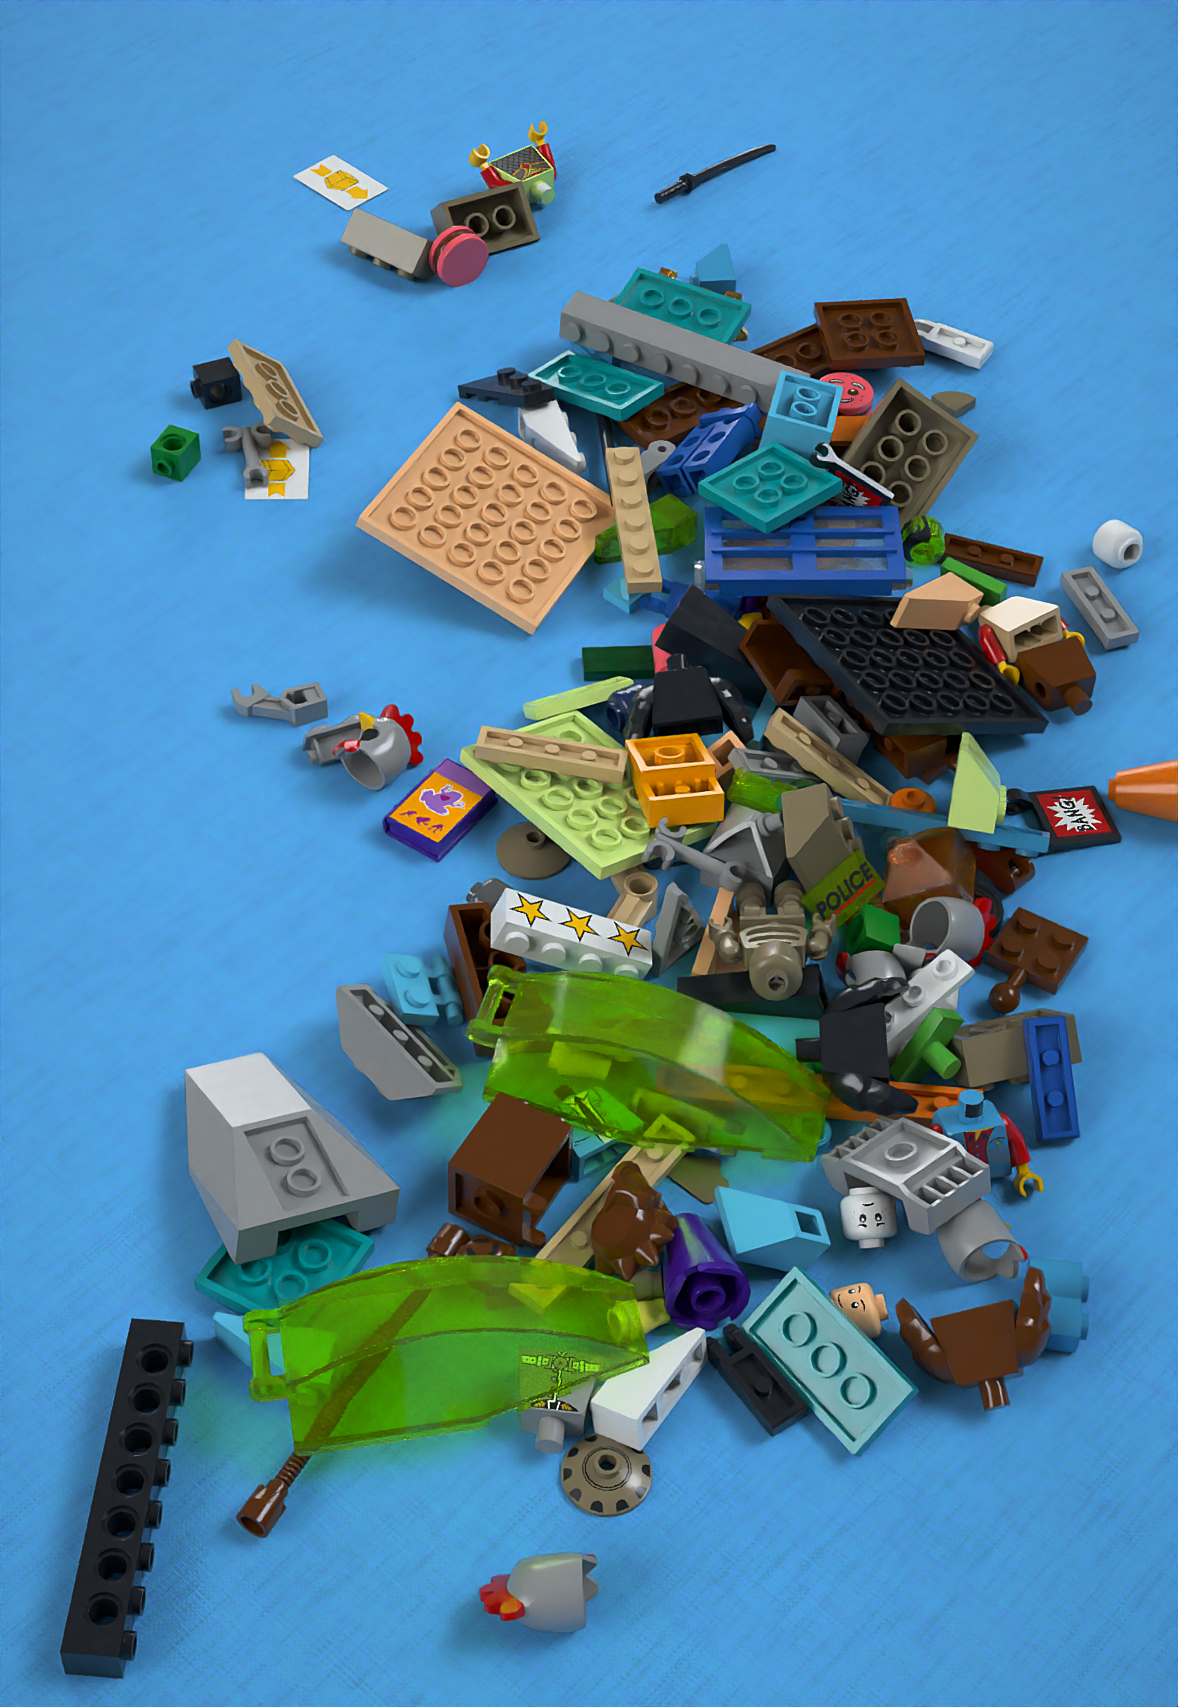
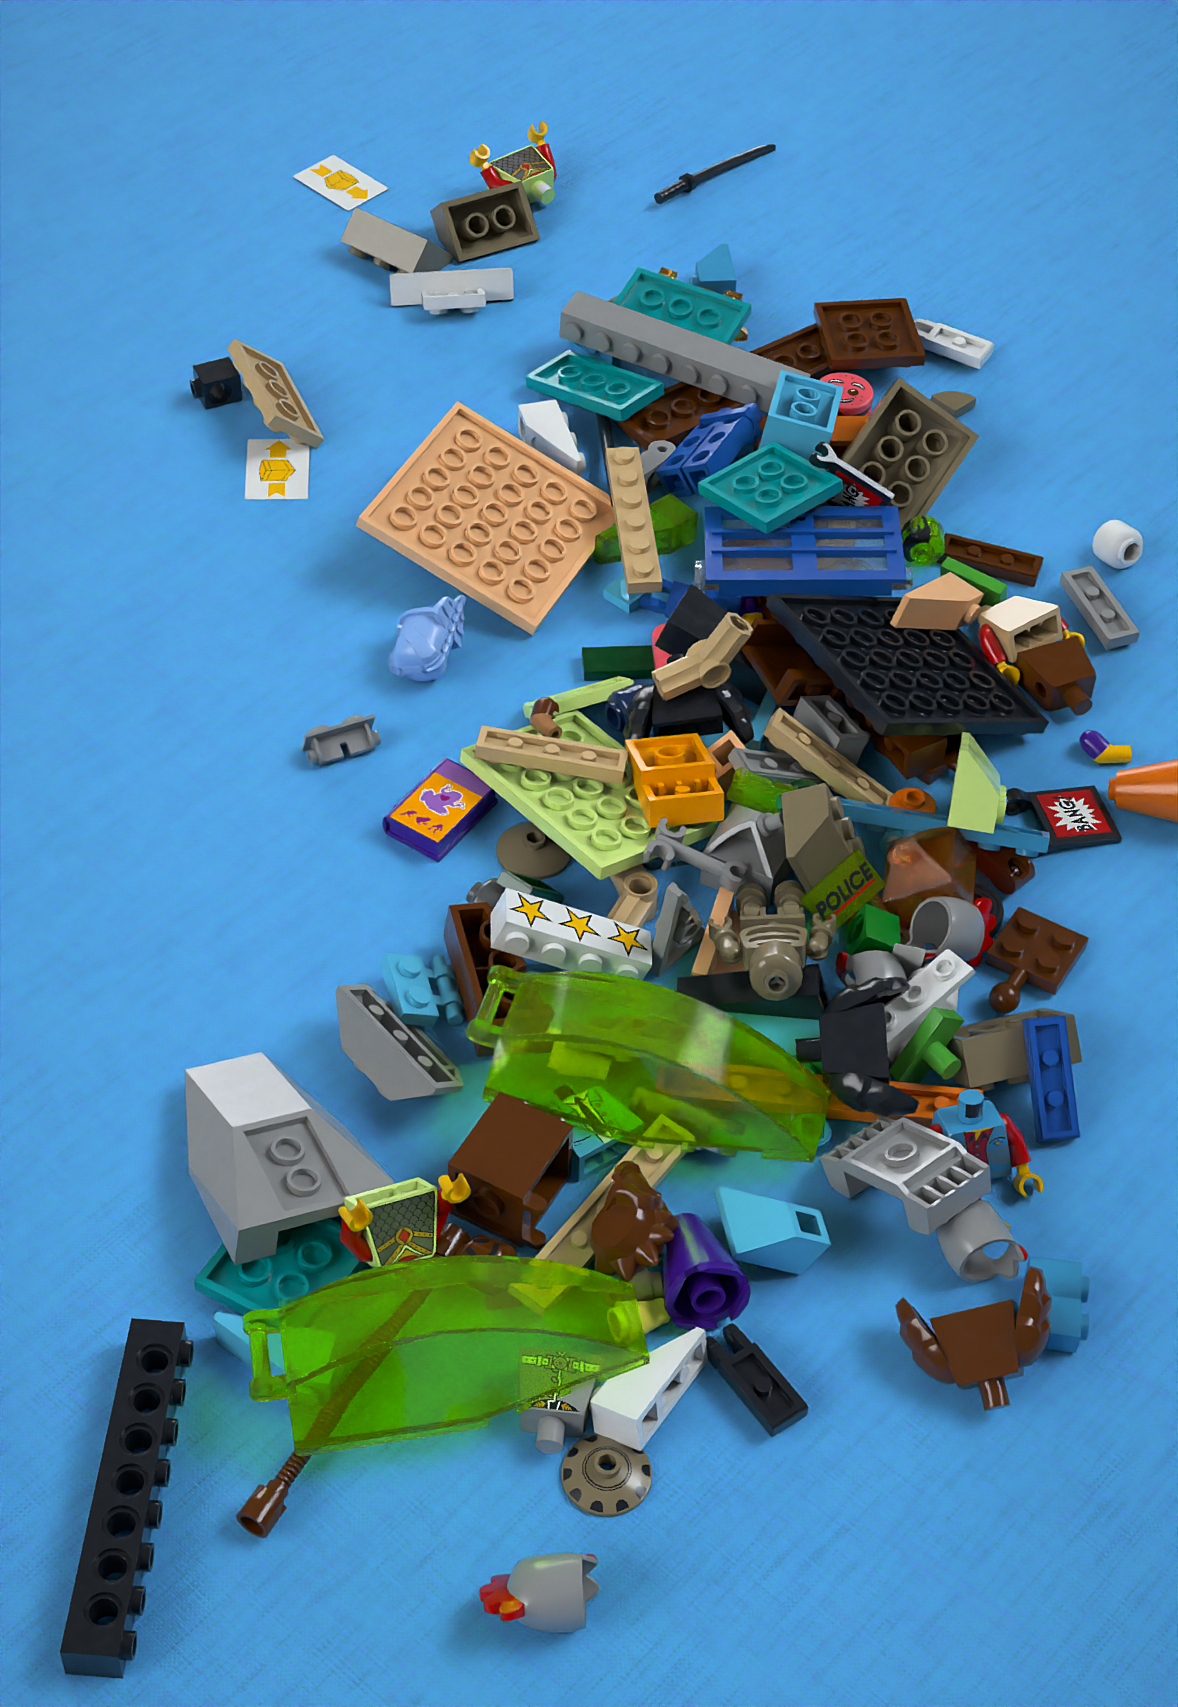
green brick [150,424,201,482] -> none
light grey bar [222,422,272,489] -> none
light grey piece [231,682,328,727] -> none
light grey piece [332,704,423,790] -> none
coral head [429,225,488,287] -> none
black wing [457,367,555,408] -> none
dark tan sticker [667,1152,729,1204] -> none
teal plate [739,1266,920,1457] -> none
light nougat head [829,1283,889,1339] -> none
white head [840,1187,898,1249] -> none
none -> torso [338,1173,471,1288]
none -> light blue helmet [388,595,466,682]
none -> white bracket [389,268,514,314]
none -> dark green tile [496,870,565,904]
none -> arm [529,697,562,739]
none -> tan piece [651,612,753,701]
none -> arm [1079,730,1132,764]

